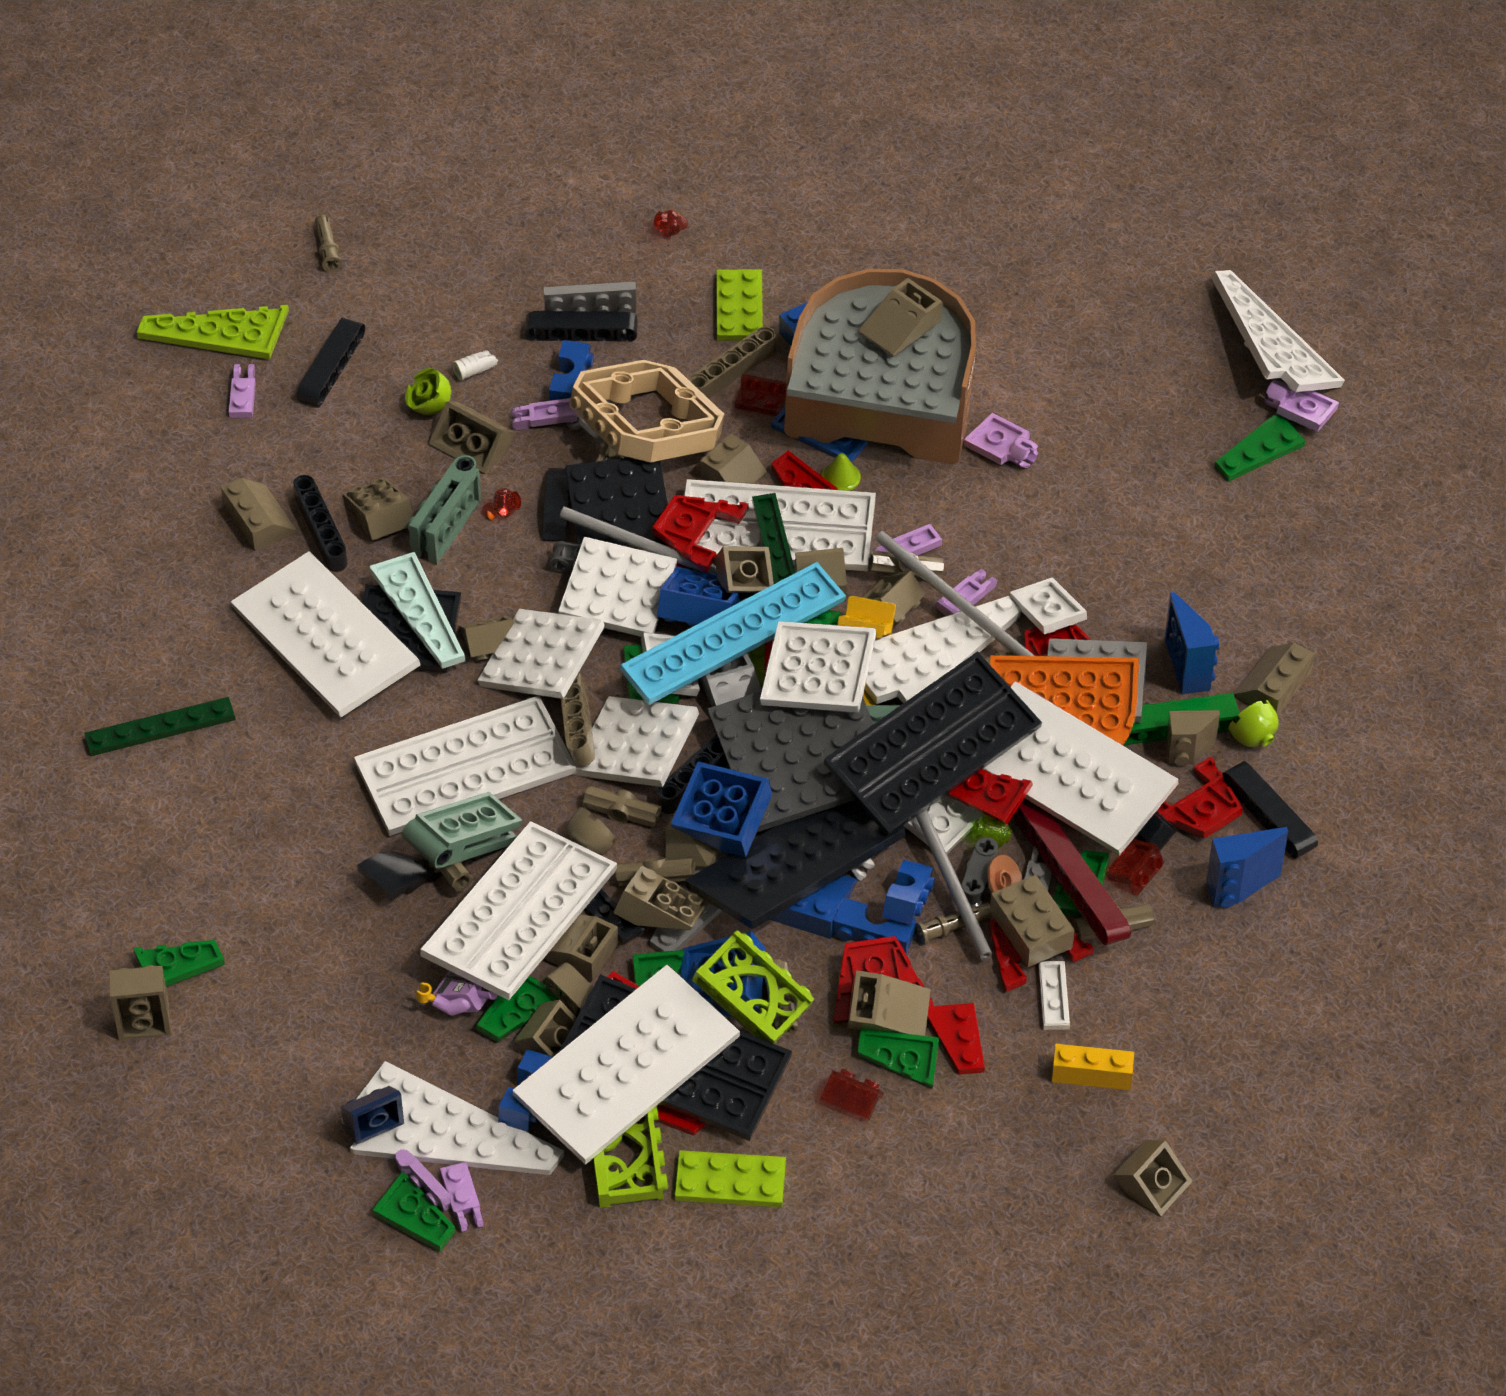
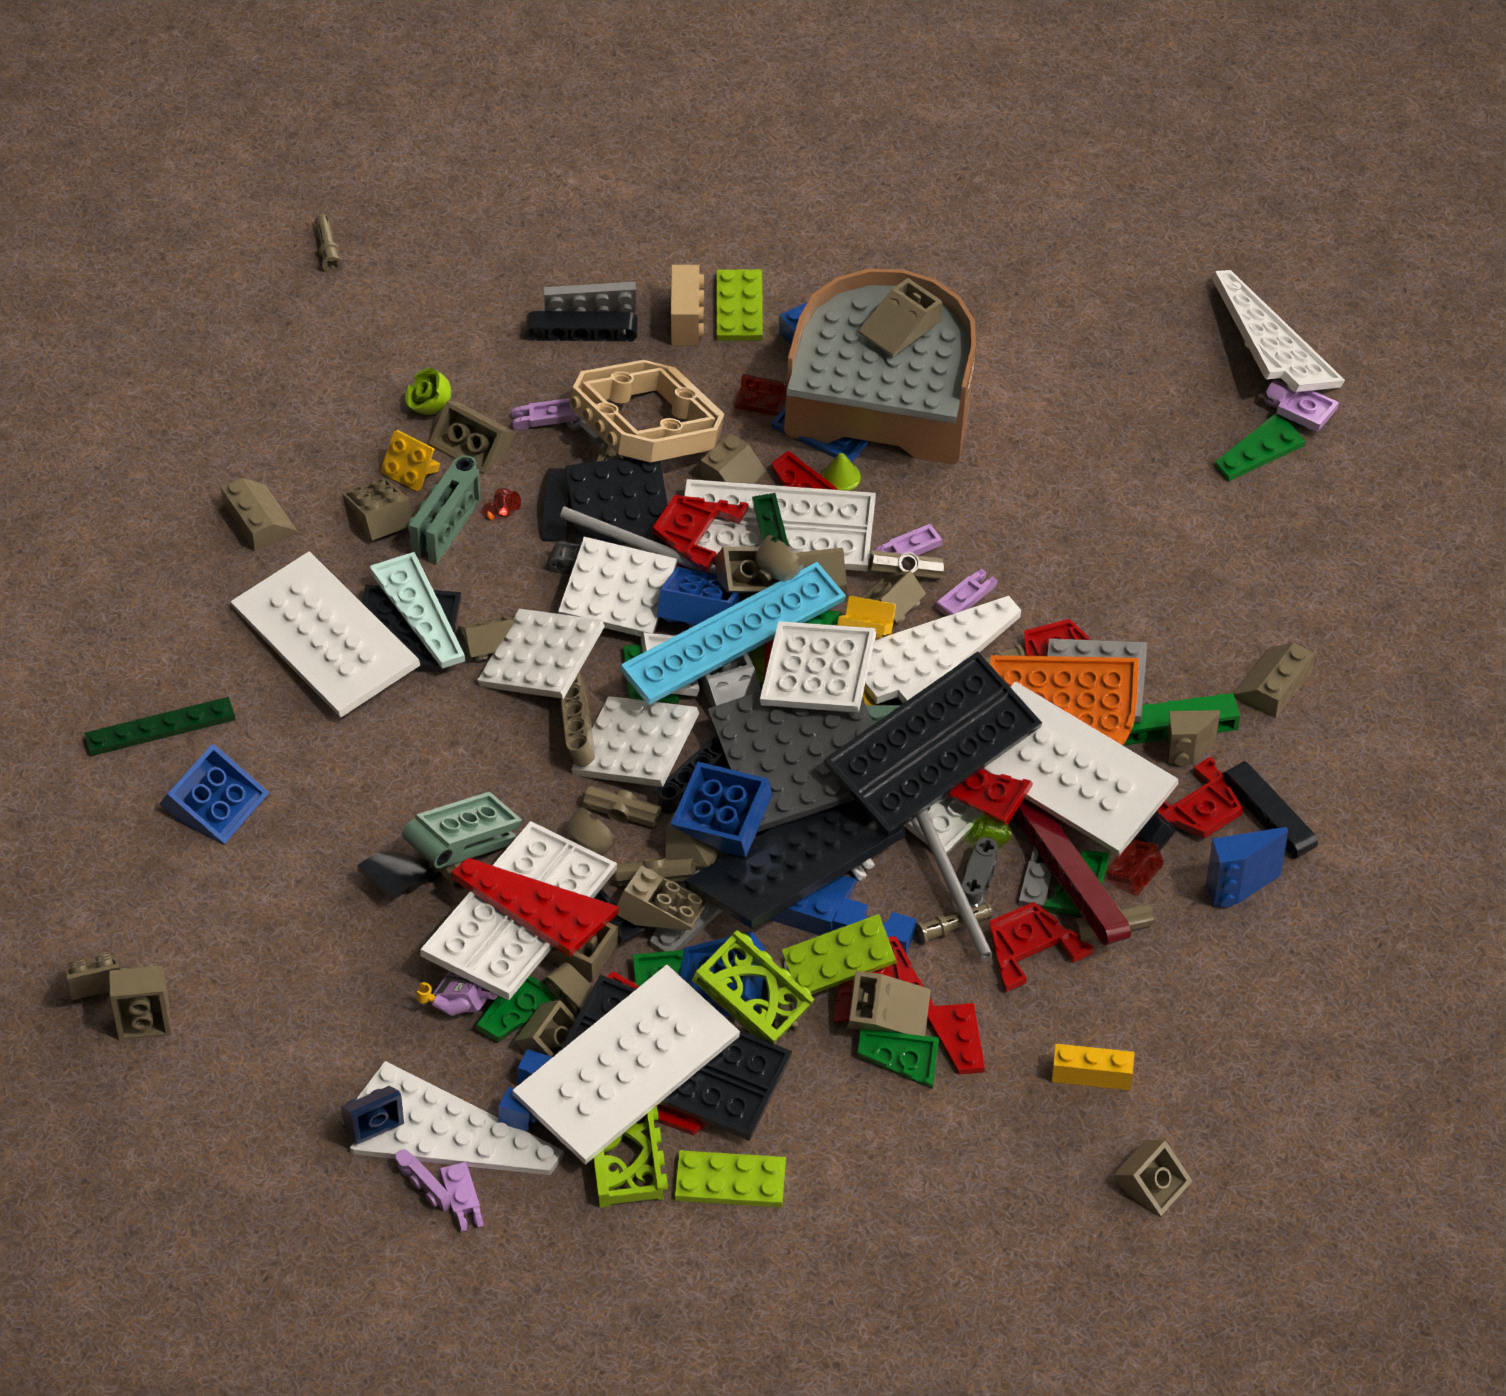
green wing [133,940,225,987] -> none
lime wing [137,305,289,360] -> none
lavender hinge [229,364,256,418] -> none
black beam [293,475,348,572] -> none
black beam [297,318,365,406] -> none
white plate [354,696,576,836] -> none
green wing [373,1171,455,1252] -> none
white hinge [452,350,498,381] -> none
blue arch [549,340,594,401] -> none
clear red animal [653,210,688,237] -> none
dark tan beam [688,327,776,399] -> none
clear red bracket [820,1069,884,1120] -> none
light grey piece [875,531,1034,656] -> none
blue arch [882,860,935,925] -> none
lavender plate [964,413,1038,468] -> none
nougat dish [988,855,1023,893] -> none
dark tan brick [990,875,1074,967] -> none
white plate [1010,577,1087,634] -> none
white tile [1038,961,1070,1030] -> none
blue slope [1164,592,1219,694] -> none
lime cylinder [1228,700,1279,747] -> none
none -> dark tan slope [64,953,120,1000]
none -> blue slope [159,743,269,845]
none -> yellow bracket [380,430,441,491]
none -> red wing [451,858,619,957]
none -> tan brick [671,265,704,345]
none -> dark tan cylinder [756,535,804,582]
none -> lime plate [782,914,897,994]

